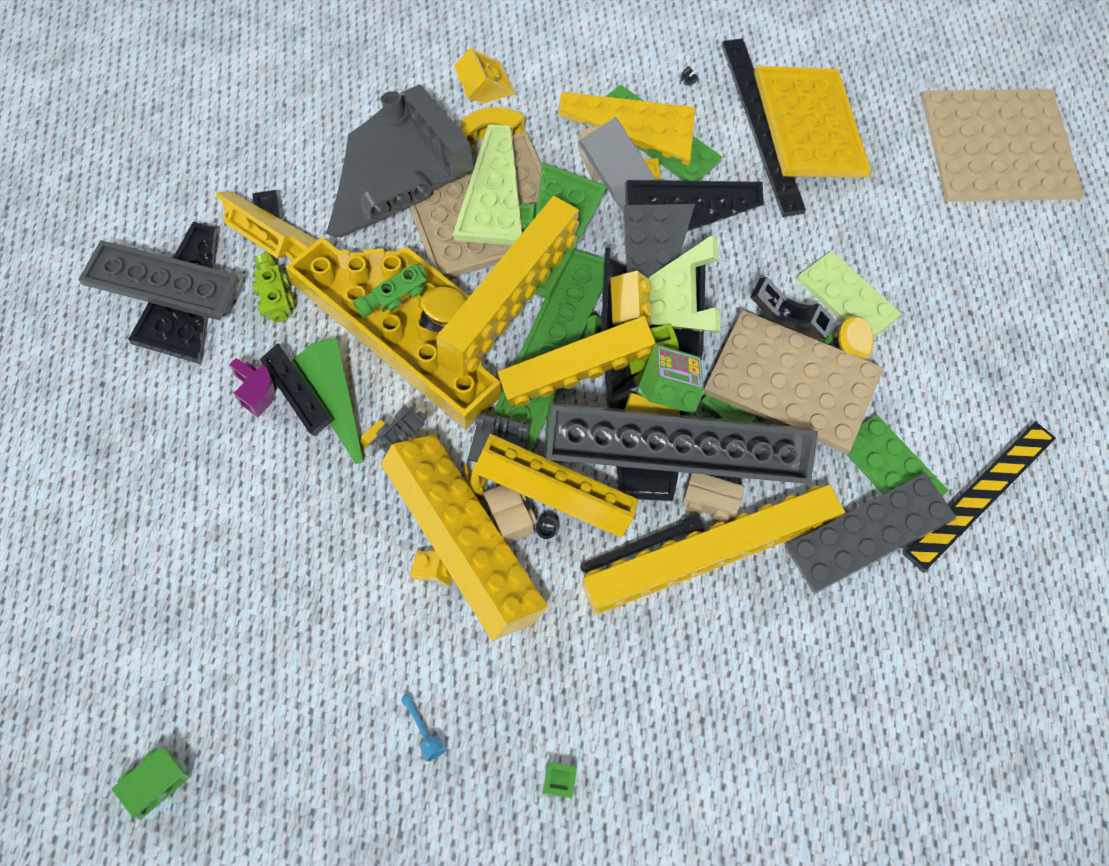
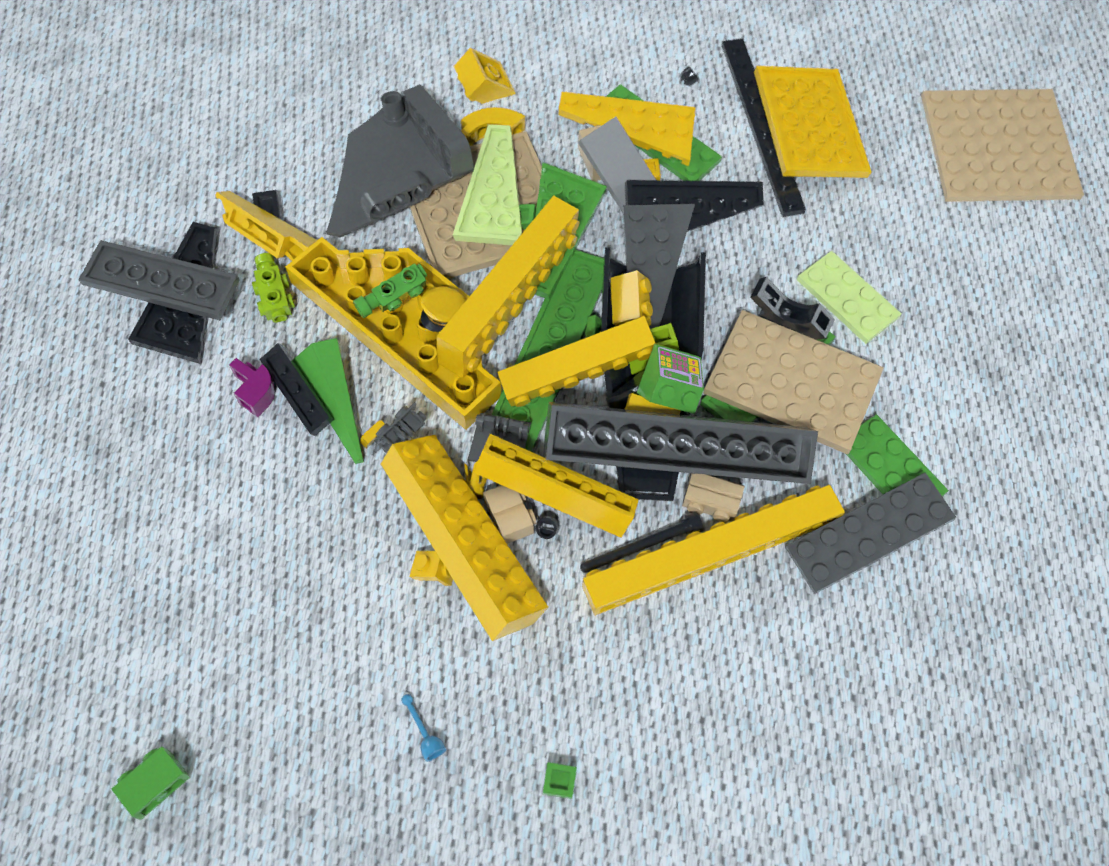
yellowish green wing [649,236,721,333] -> none
yellow piece [833,316,874,360] -> none
tile [903,421,1056,573] -> none

